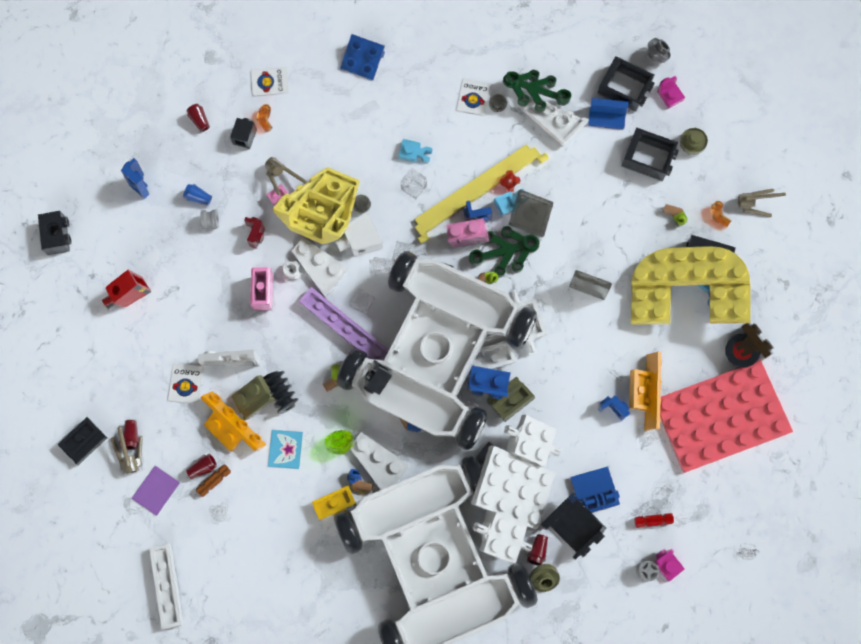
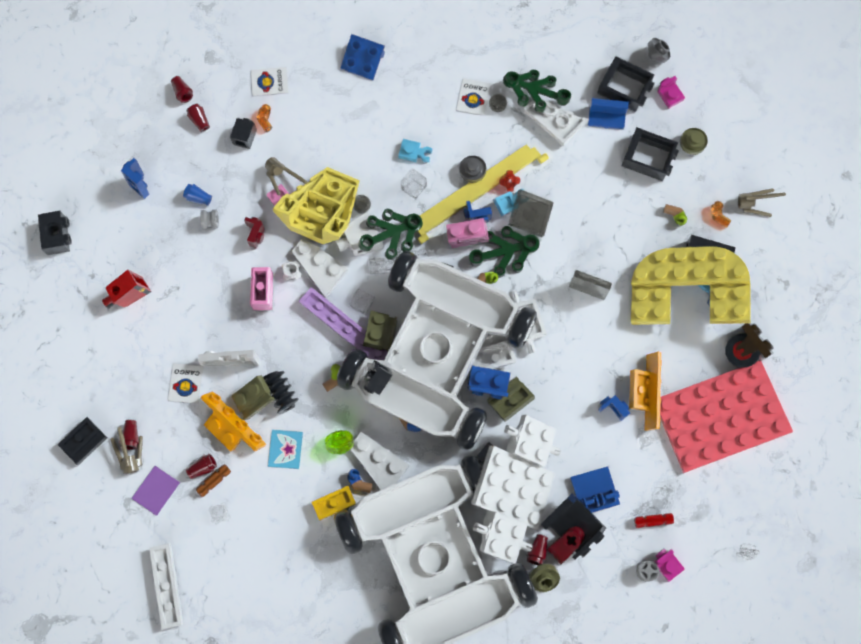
none -> dark red cone [171,76,193,103]
none -> dark green plant [358,208,423,260]
none -> olive plate [363,310,398,352]
none -> flat silver plate [459,155,486,183]
none -> dark red piece [547,526,585,565]

